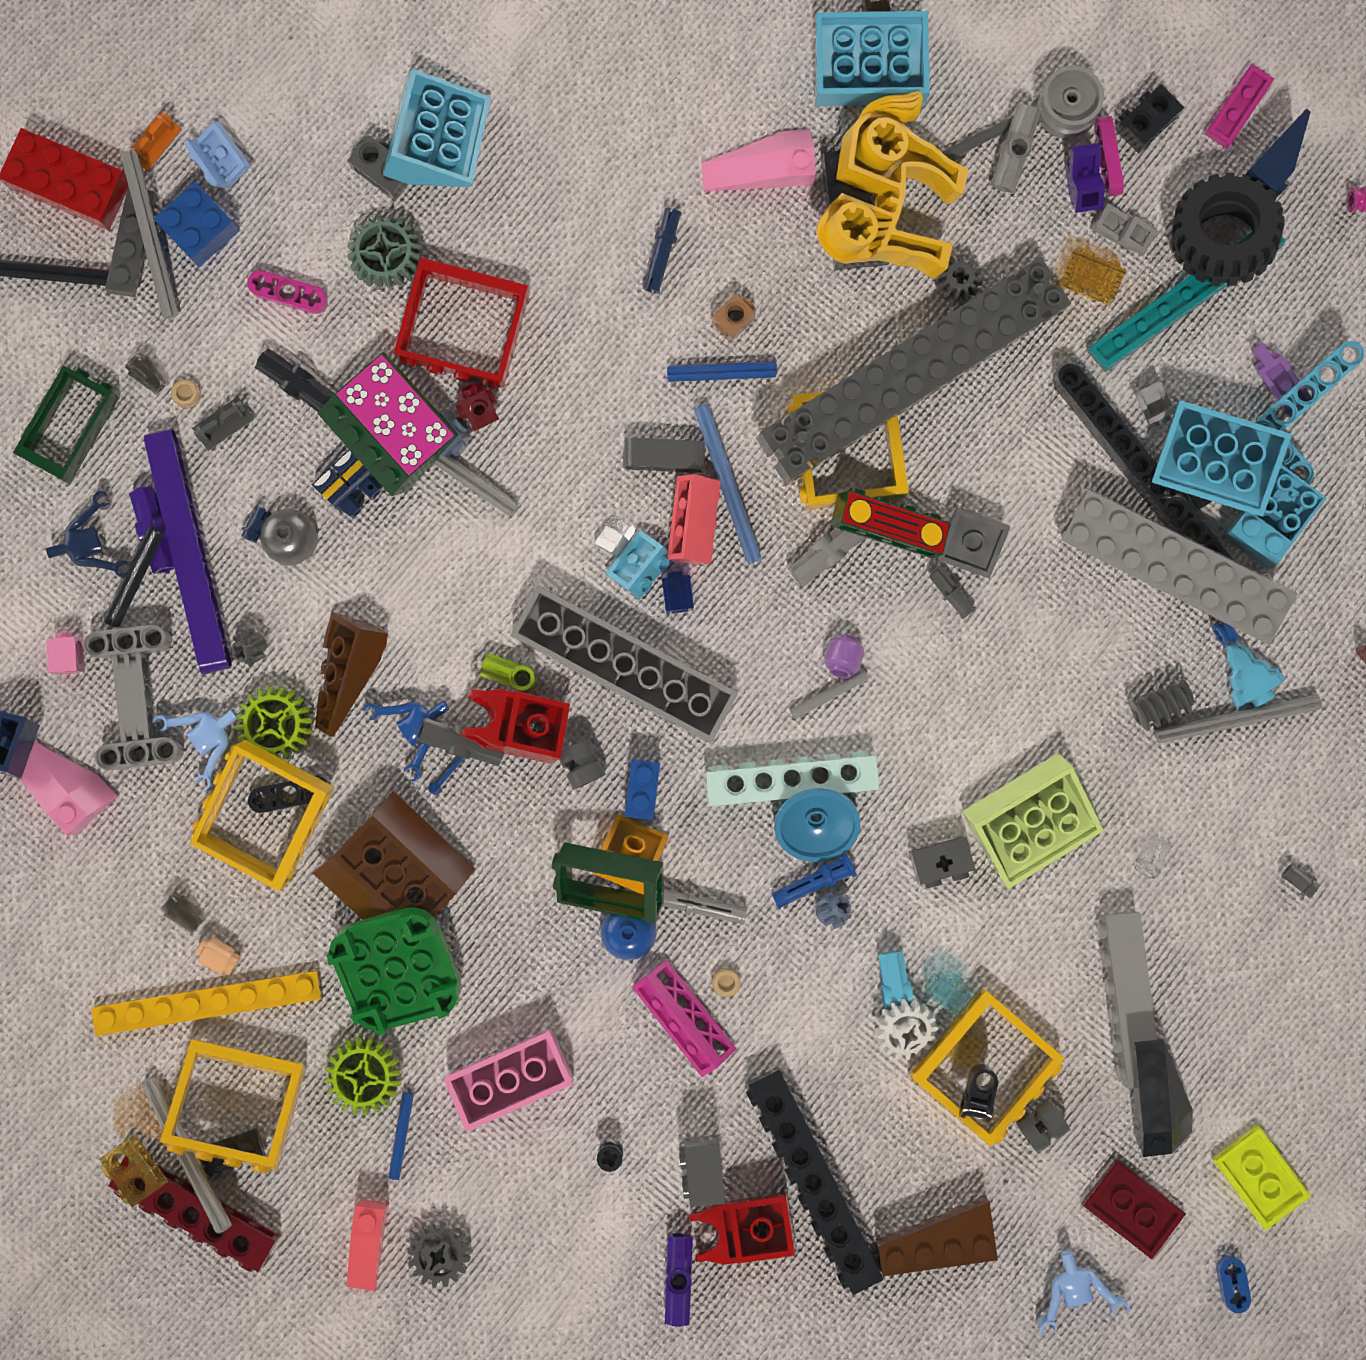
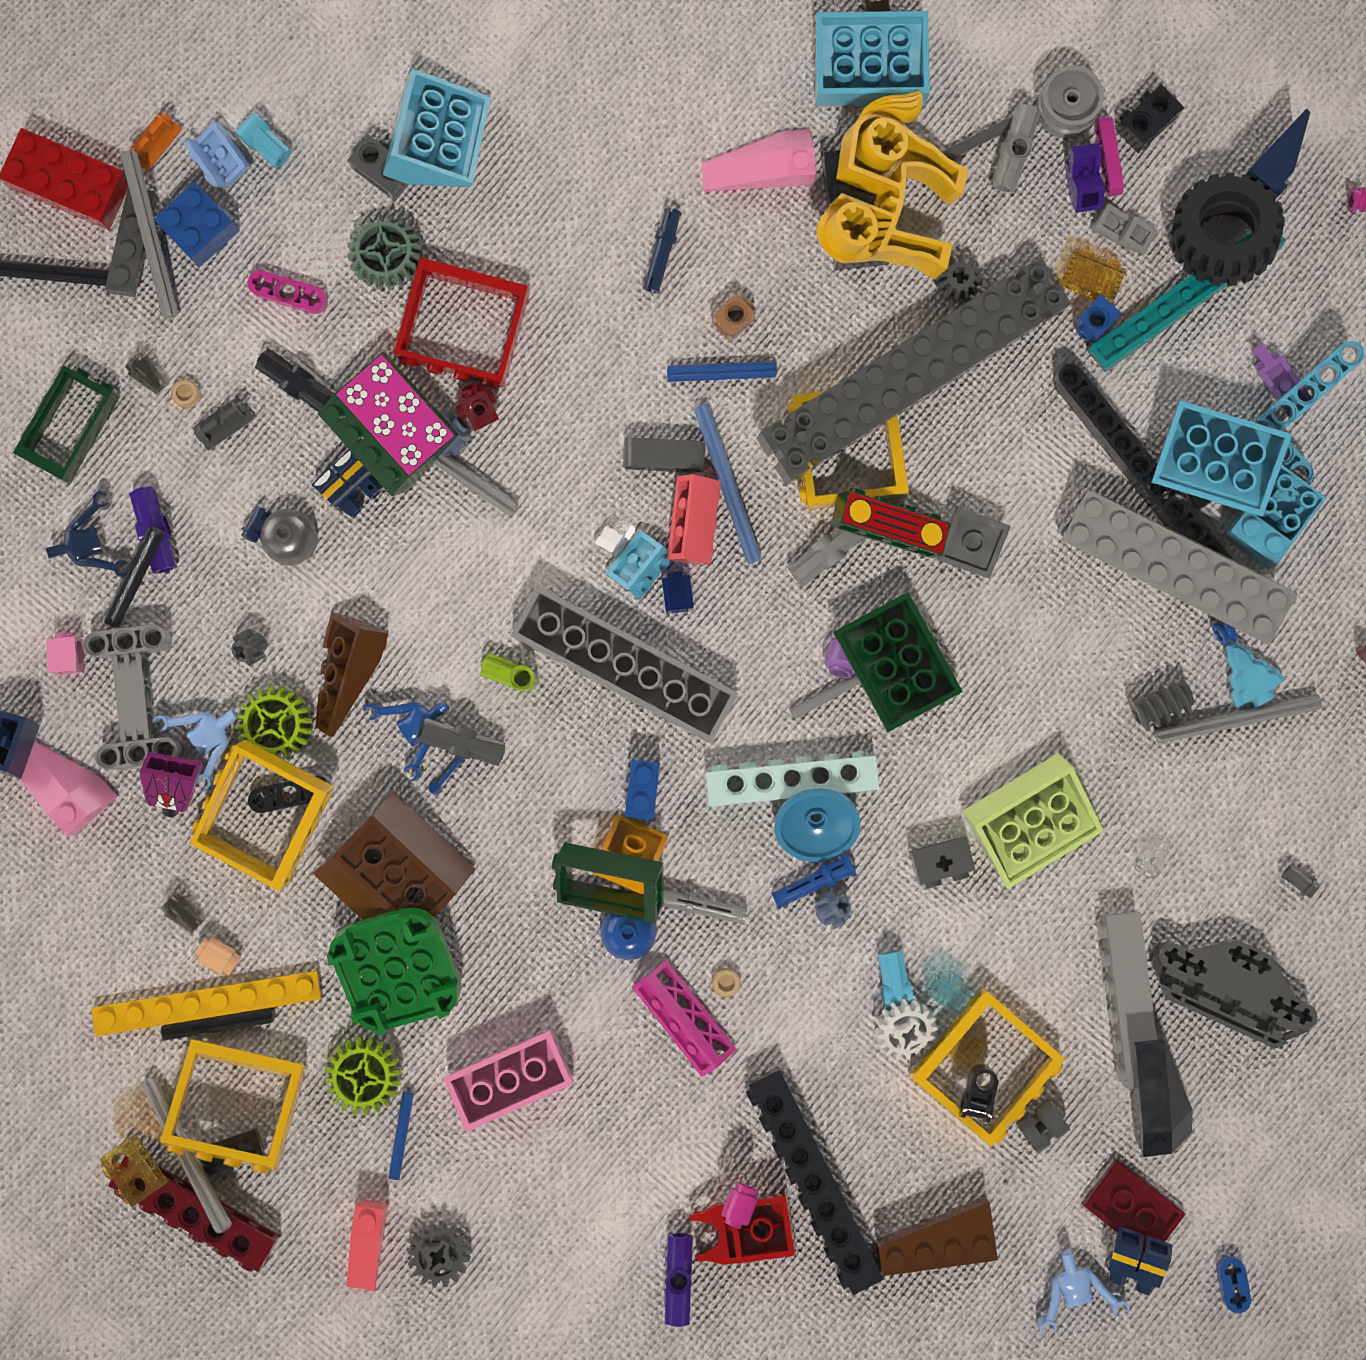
dark purple beam [144,428,232,675] -> none
red brick [460,689,570,764] -> none
dark grey wheel [559,739,606,790] -> none
black bush [597,1141,623,1172] -> none
dark grey brick [679,1135,725,1207] -> none
dark grey axle [929,567,976,619] -> none
flat silver bracket [1134,380,1175,426] -> none
dark pink tile [1205,64,1274,149] -> none
neon yellow tile [1211,1125,1311,1231] -> none
none -> magenta torso [140,752,202,817]
none -> black axle [161,1007,275,1041]
none -> medium azure piece [234,112,292,169]
none -> dark pink brick [721,1182,758,1229]
none -> dark green slope [833,592,963,733]
none -> blue brick [1073,294,1122,344]
none -> dark blue hips [1108,1226,1173,1296]
none -> dark grey connector [1150,939,1318,1049]

